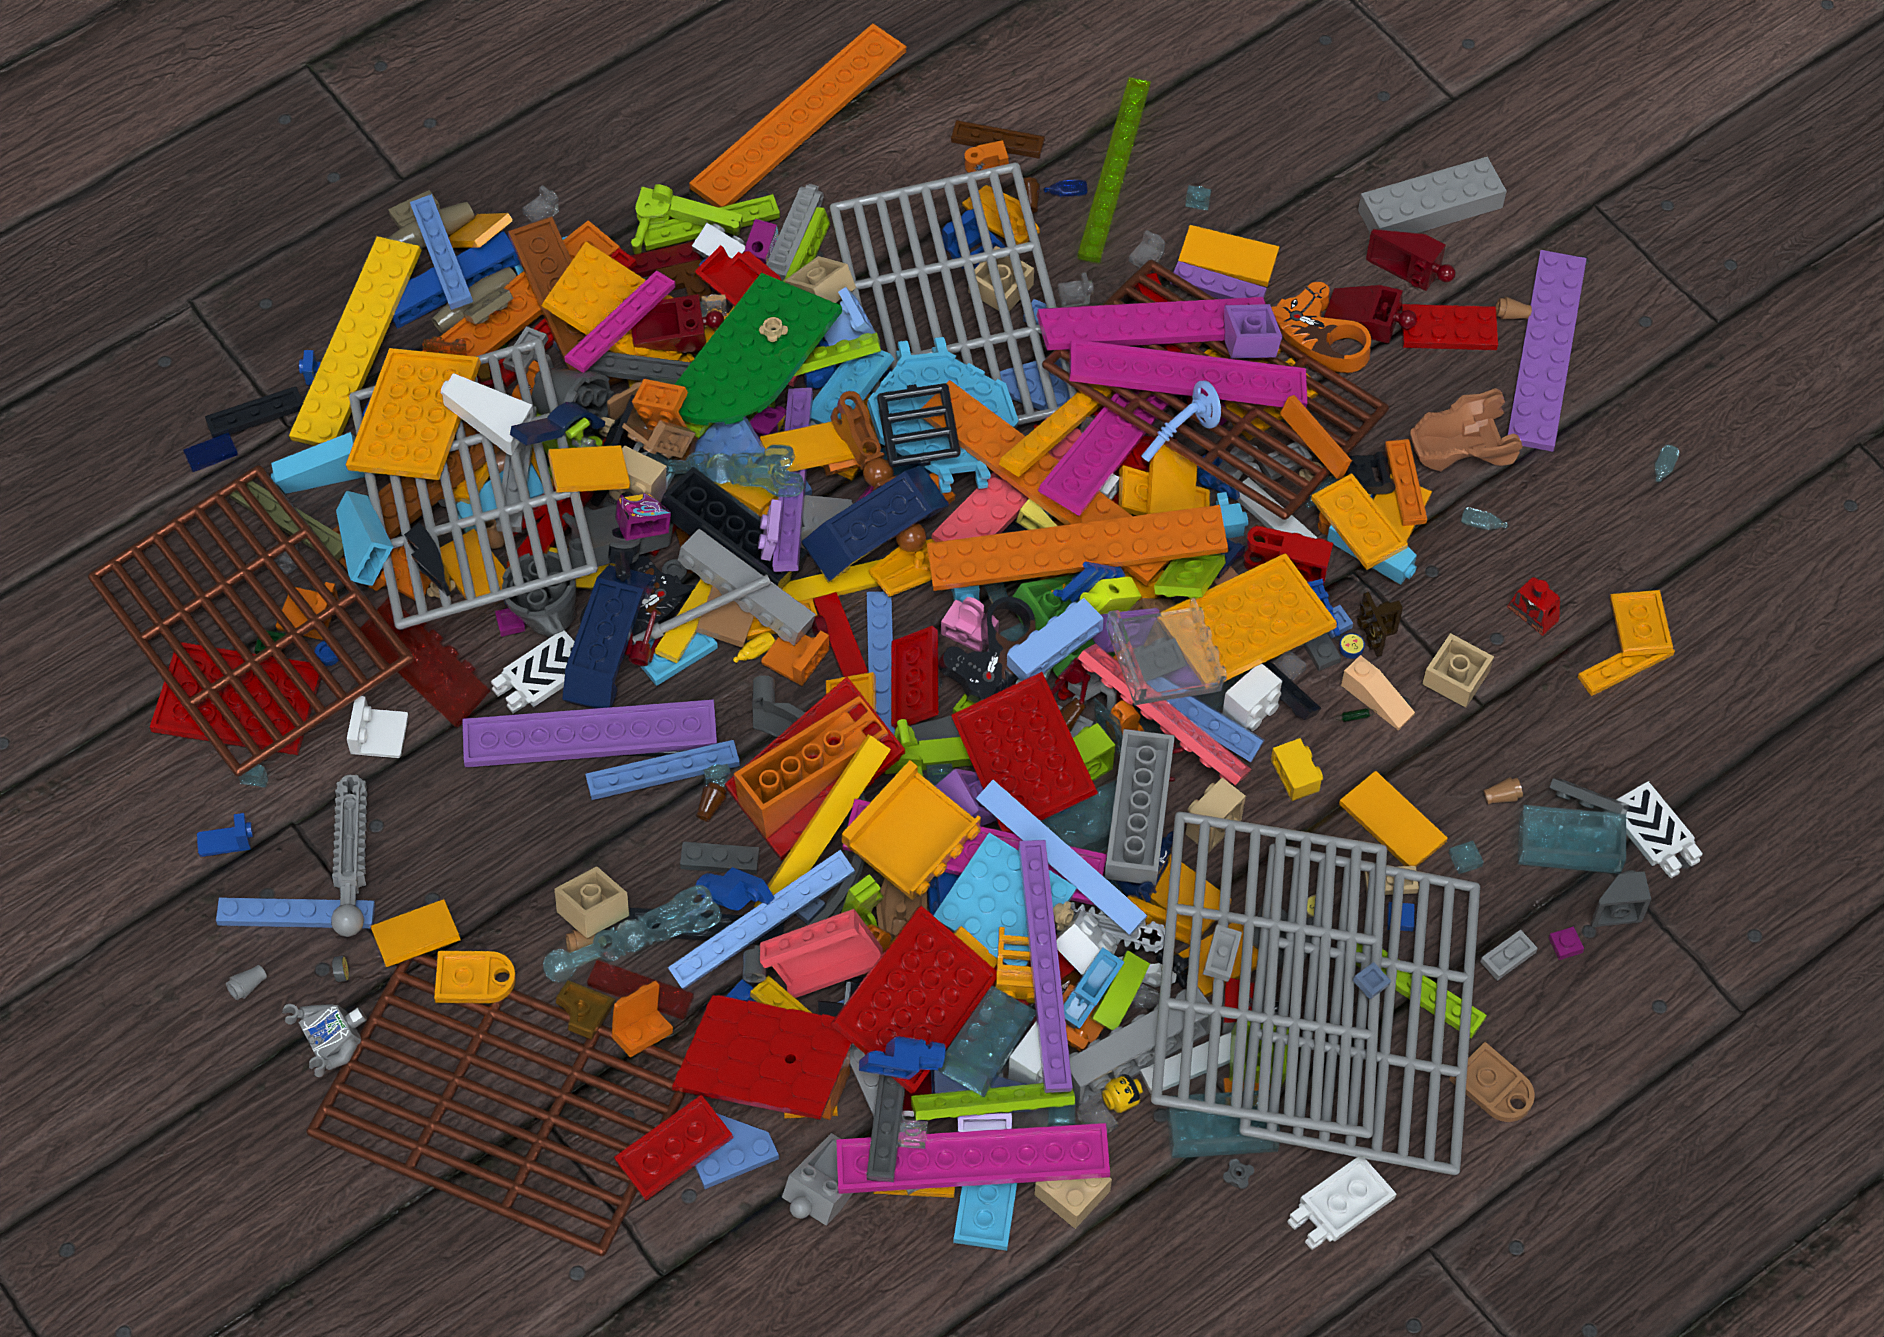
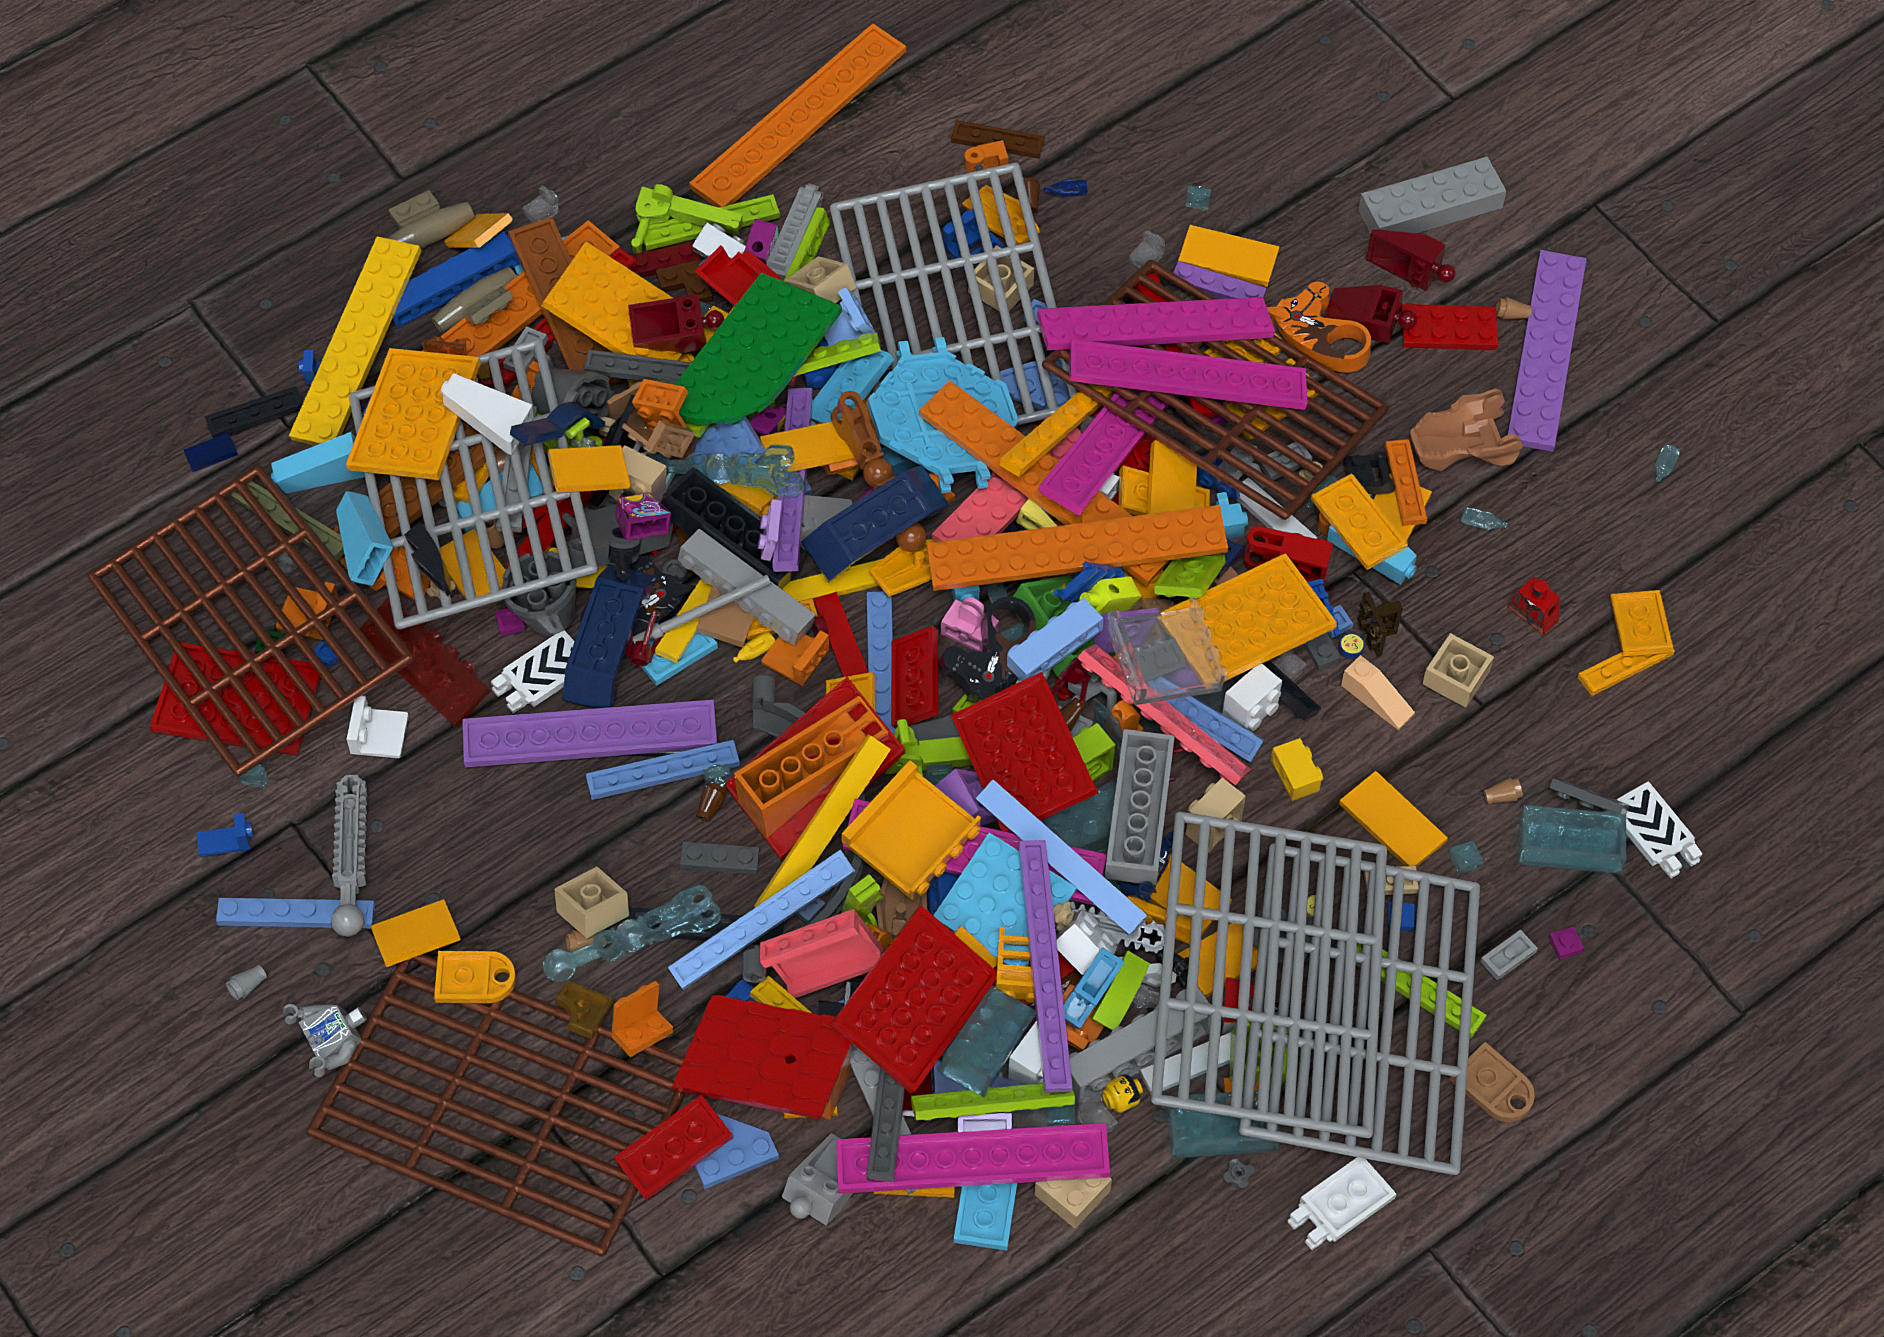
dark grey tile [332,955,349,983] -> none
medium blue plate [410,194,473,310] -> none
dark pink tile [565,271,675,373] -> none
clear red plate [587,960,694,1020] -> none
blue plate [696,867,775,910] -> none
clear plate [702,294,727,317] -> none
tan plate [759,317,788,342] -> none
blue plate [859,1036,946,1080] -> none
black bar [877,383,961,467] -> none
clear plate [898,1119,928,1149] -> none
clear bracket [1057,272,1094,307] -> none
clear neon green plate [1078,77,1151,263] -> none
light blue dish [1141,380,1221,462] -> none
light grey plate [1203,924,1242,982] -> none
medium lavender slope [1224,304,1282,358] -> none
orange tile [1280,395,1352,479] -> none
dark green piece [1337,708,1376,722] -> none
sand blue plate [1353,962,1391,999] -> none
dark grey slope [1591,870,1651,927] -> none

